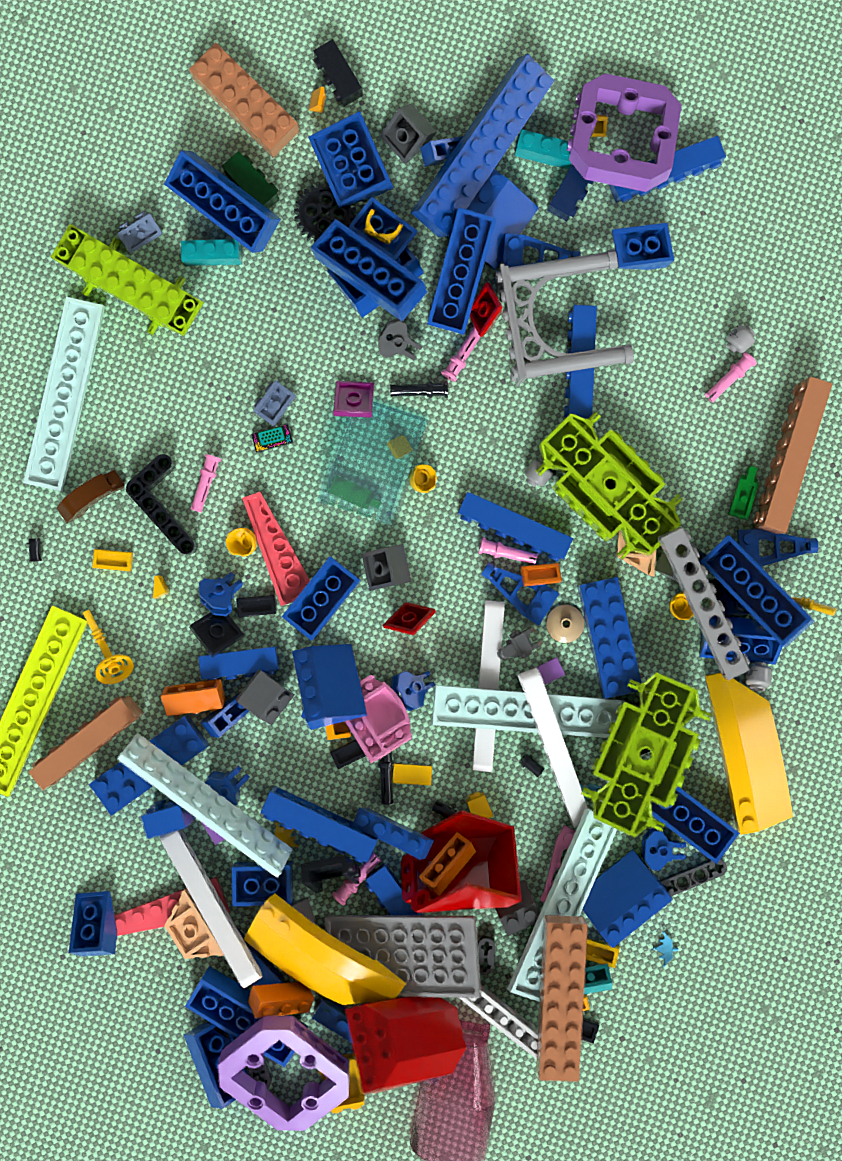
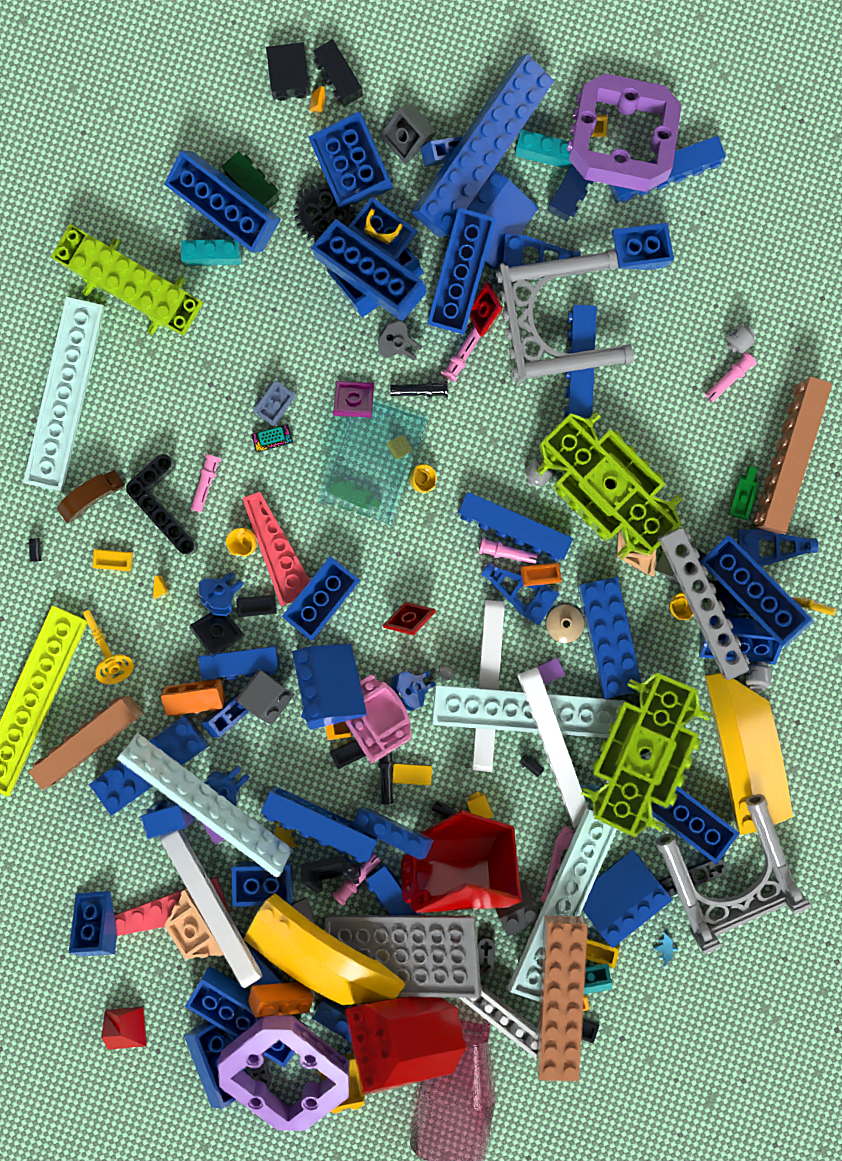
sand blue bracket [117,211,163,254] -> none
nougat brick [189,42,300,158] -> none
dark grey slope [362,544,411,591] -> none
orange brick [419,832,476,896] -> none
dark grey hinge [497,627,543,660] -> none
blue hinge [641,828,687,870] -> none
none -> red slope [101,1007,147,1050]
none -> black panel [266,42,311,101]
none -> light grey hinge [439,665,453,682]
none -> light grey arch [655,794,812,954]

